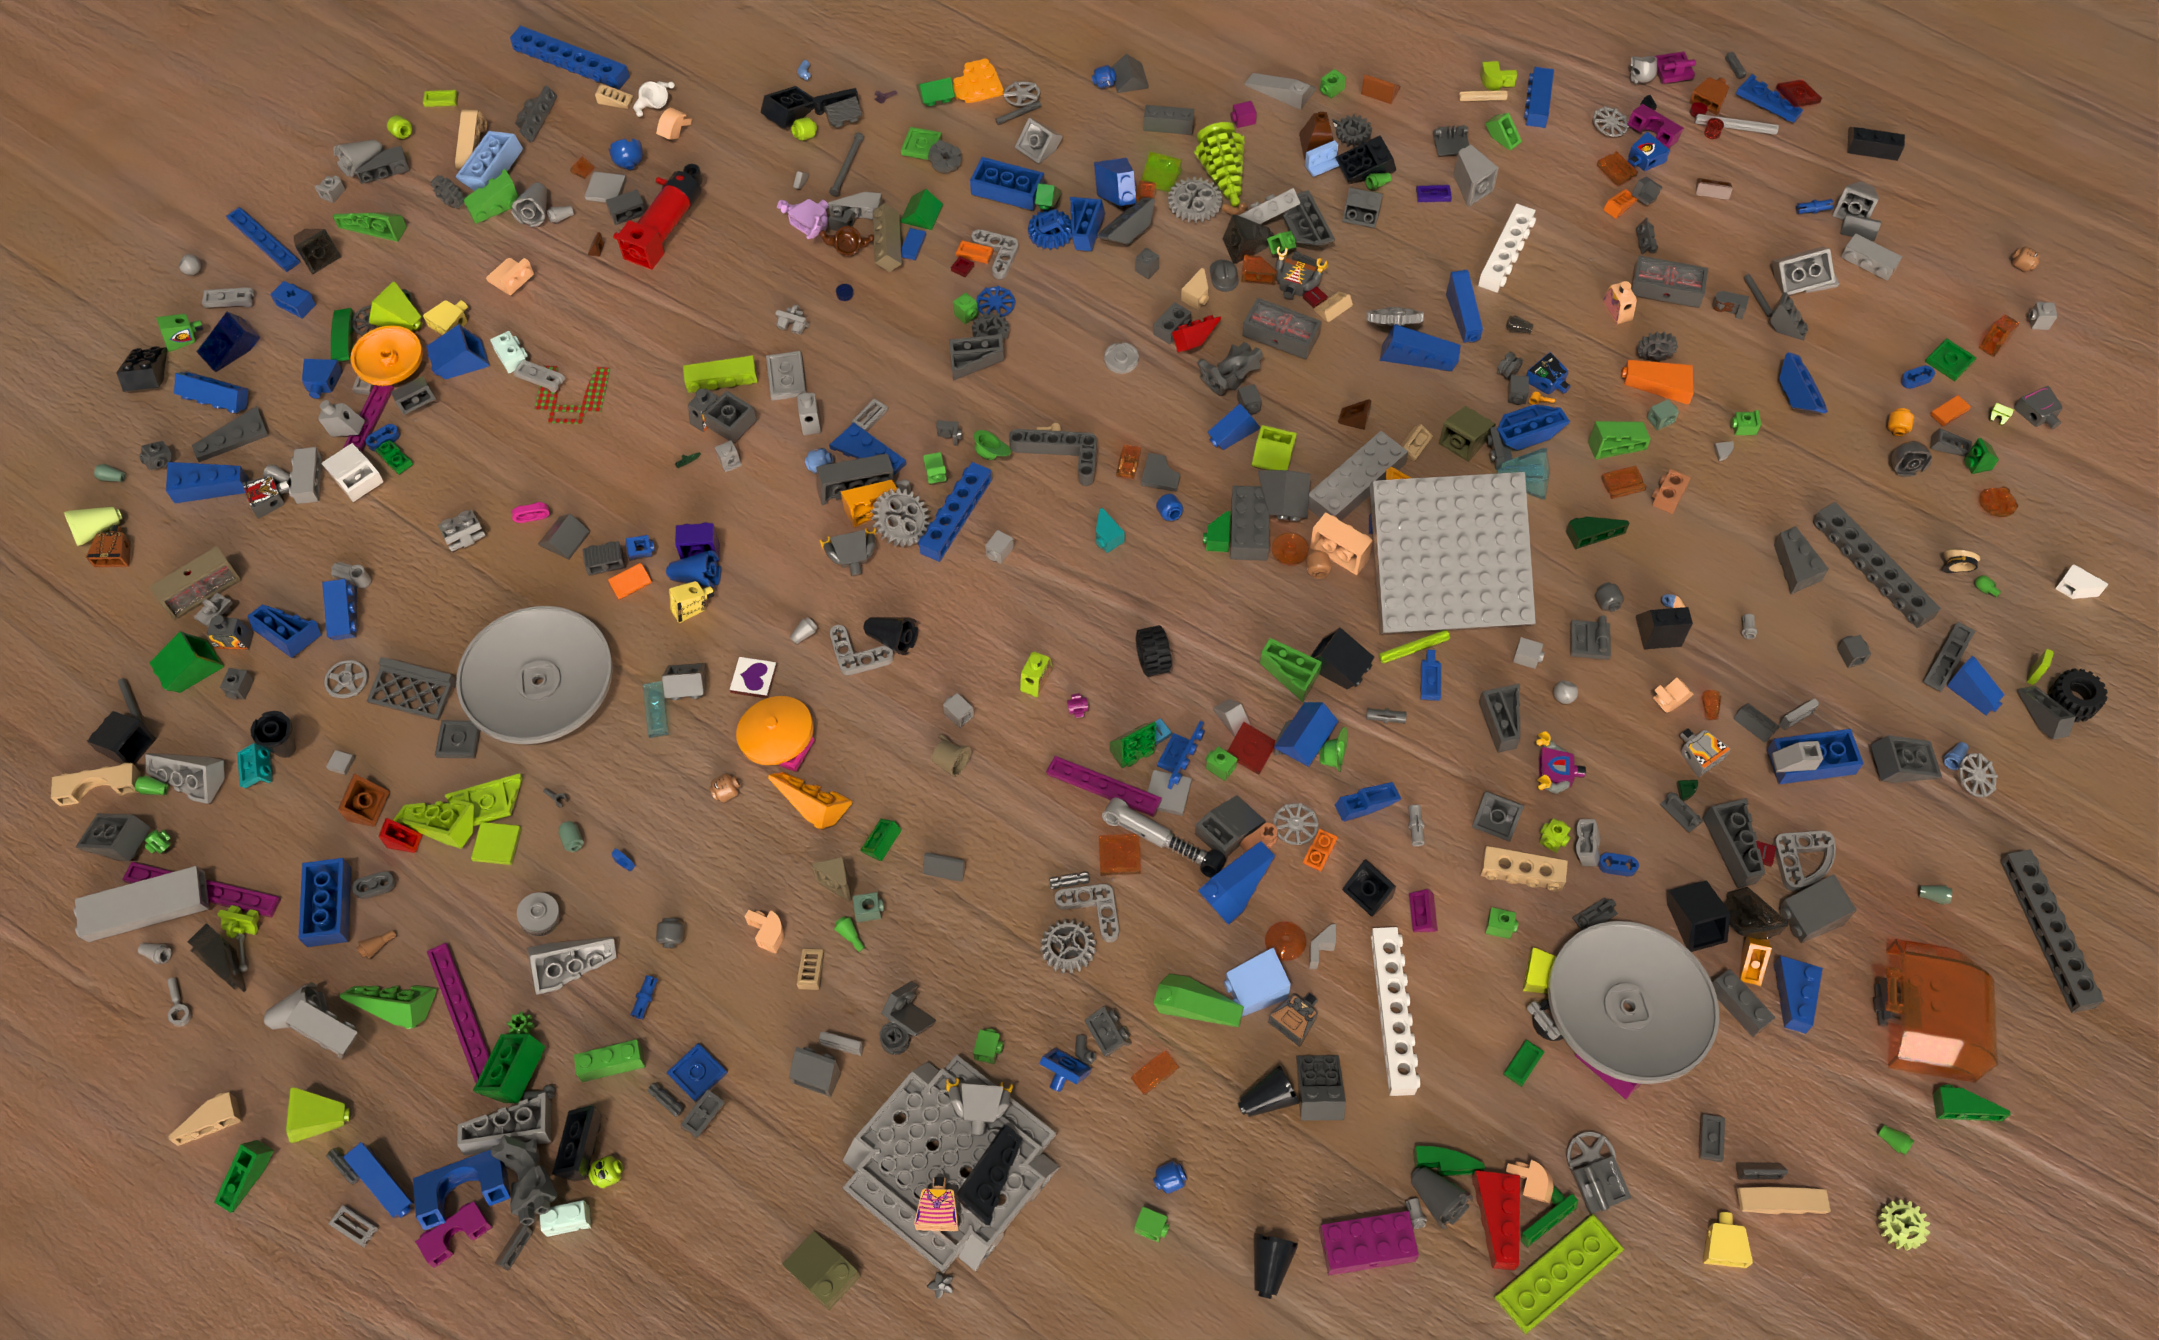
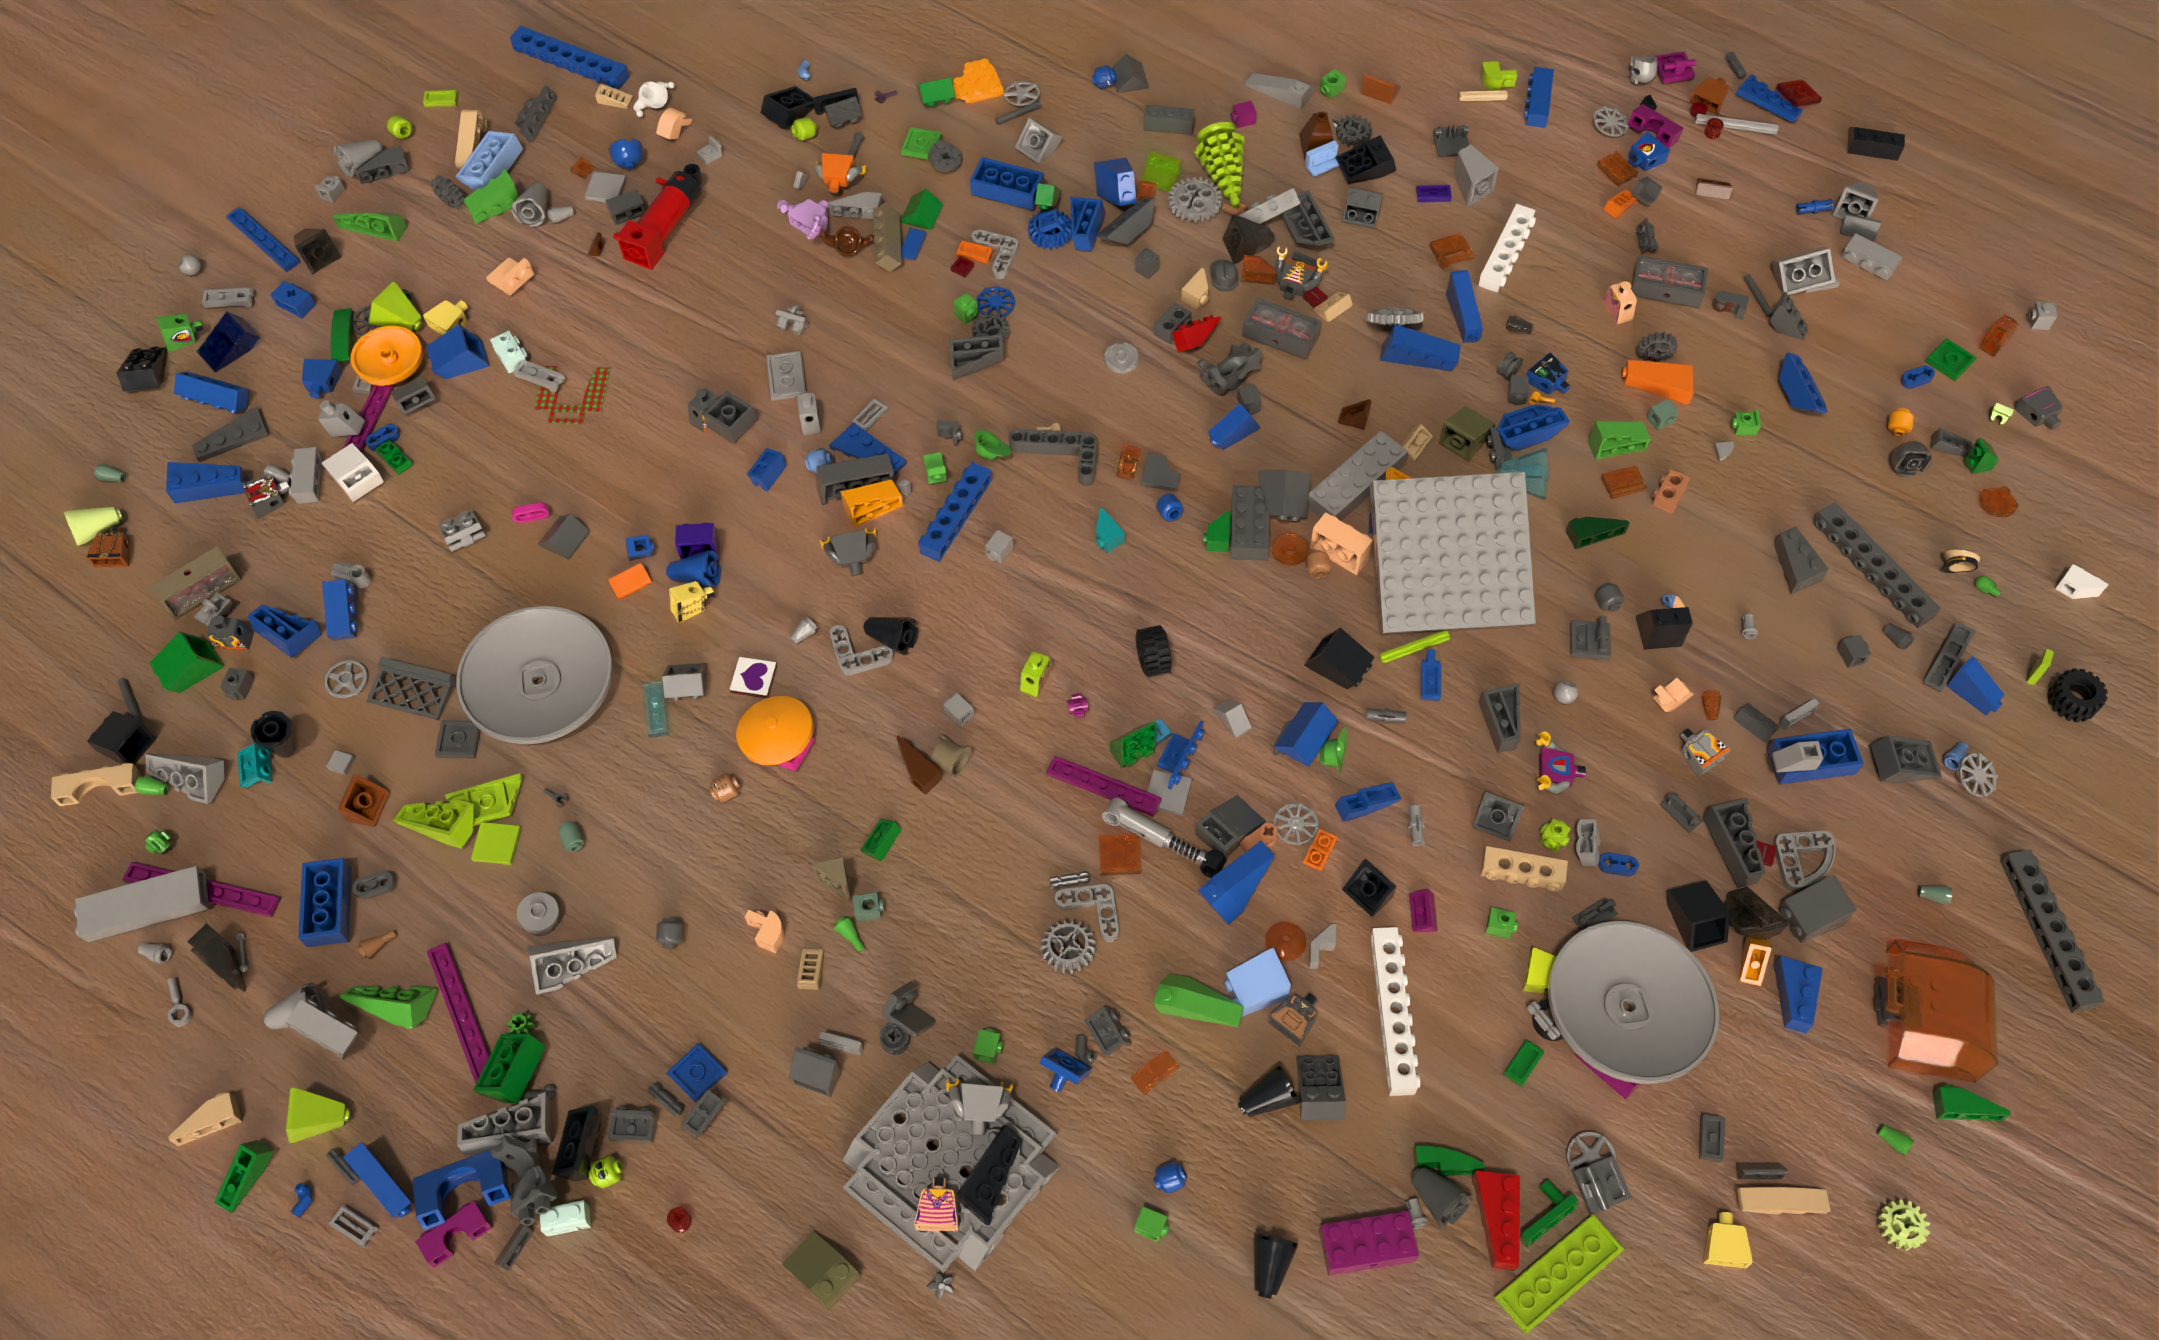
dark grey slope [76,813,151,861] -> none
dark grey brick [139,441,171,470] -> none
lime hips [217,905,260,938] -> none
red slope [378,818,423,853] -> none
bright green brick [574,1039,645,1083] -> none
dark grey brick [582,541,625,576] -> none
blue tile [611,848,635,871] -> none
blue pin [630,975,658,1019] -> none
clear green helmet [675,452,701,469] -> none
lime brick [683,355,758,393] -> none
light grey brick [714,440,742,473] -> none
light orange wedge [768,772,852,829] -> none
dark grey panel [828,209,855,231] -> none
clear blue tile [836,284,854,301] -> none
light grey gear [871,488,930,547] -> none
dark grey slope [923,853,966,882] -> none
bright green brick [1205,746,1237,781] -> none
clear red tile [1227,722,1276,775] -> none
lime slope [1252,425,1297,470] -> none
bright green wedge [1260,638,1322,702] -> none
bright green brick [1267,231,1296,255] -> none
bright green cone [1366,172,1391,190] -> none
bright green slope [1485,112,1522,150] -> none
light nougat brick [1506,1160,1554,1204] -> none
light grey brick [1513,637,1545,669] -> none
dark green tile [1677,780,1698,801] -> none
dark grey brick [1712,969,1775,1037] -> none
orange tile [1930,395,1971,427] -> none
medium nougat head [2011,246,2041,272] -> none
dark grey slope [2018,686,2076,739] -> none
none -> blue arm [291,1183,312,1217]
none -> dark grey bracket [608,1107,656,1143]
none -> clear red wheel [667,1207,692,1233]
none -> light grey bracket [696,136,722,165]
none -> blue hinge [747,448,787,491]
none -> orange torso [815,153,866,193]
none -> reddish brown slope [896,735,942,795]
none -> clear orange plate [1429,232,1474,268]
none -> dark grey cone [1883,623,1915,650]

